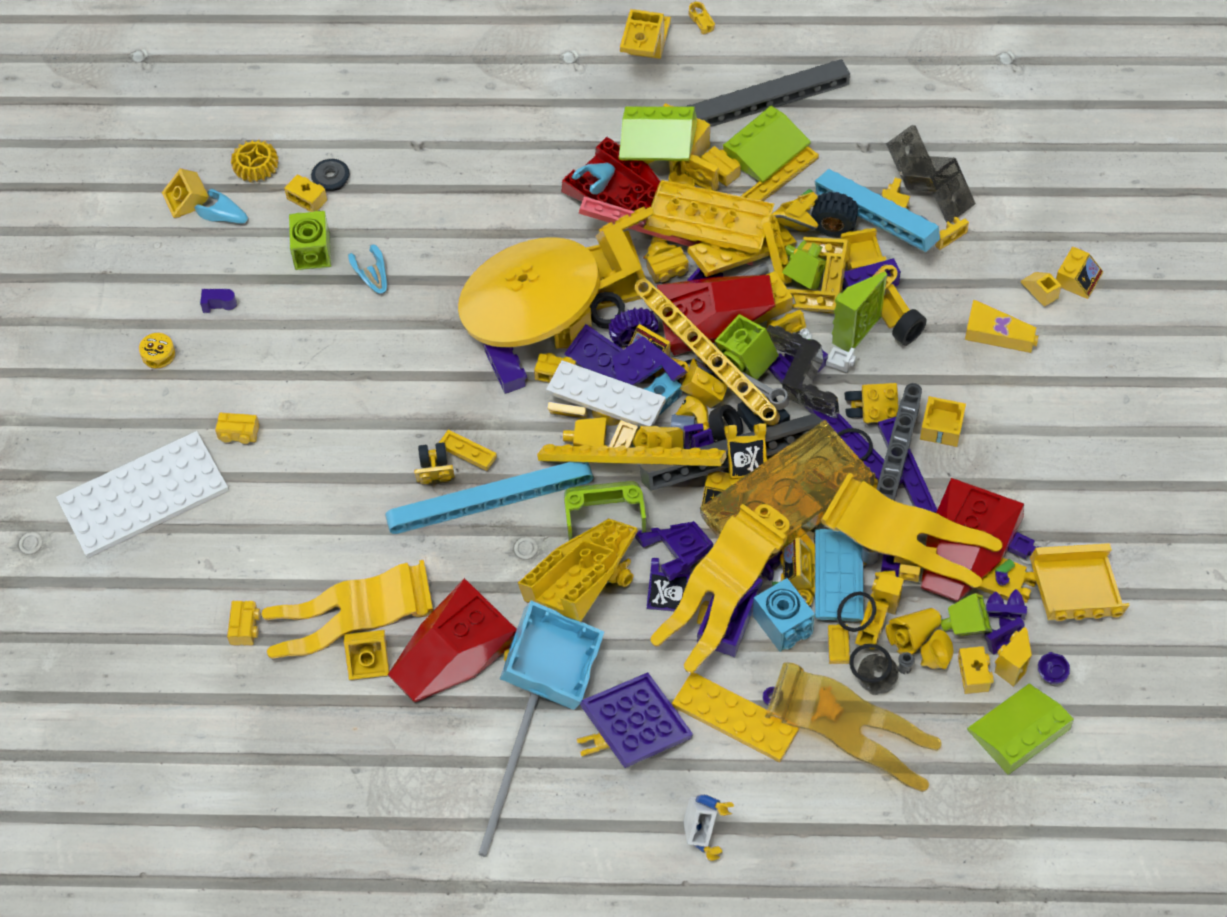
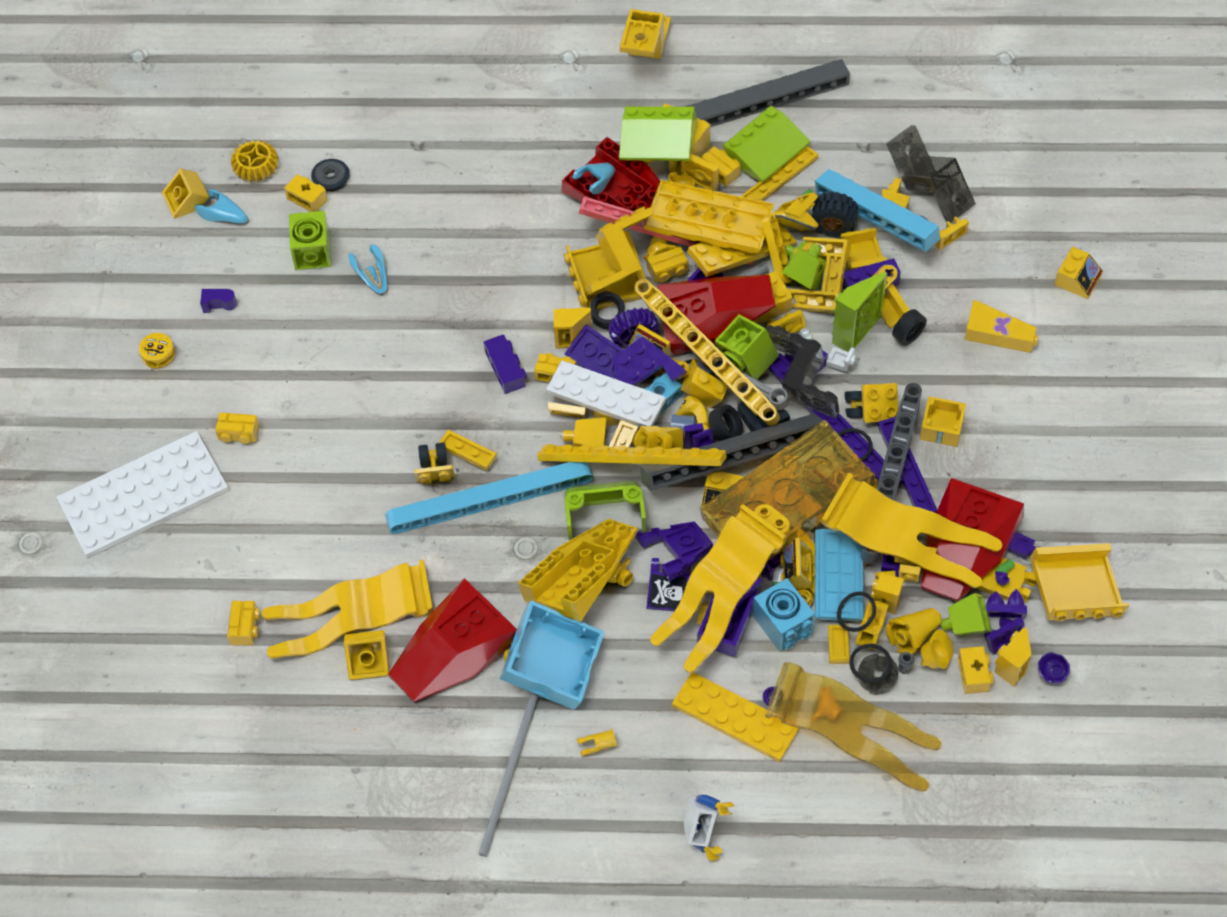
yellow dish [458,237,600,347] -> none
dark purple plate [580,672,693,768] -> none
yellow piece [688,1,715,35] -> none
flag [724,424,768,478] -> none
lime slope [967,683,1074,775] -> none
yellow slope [1021,272,1062,307] -> none

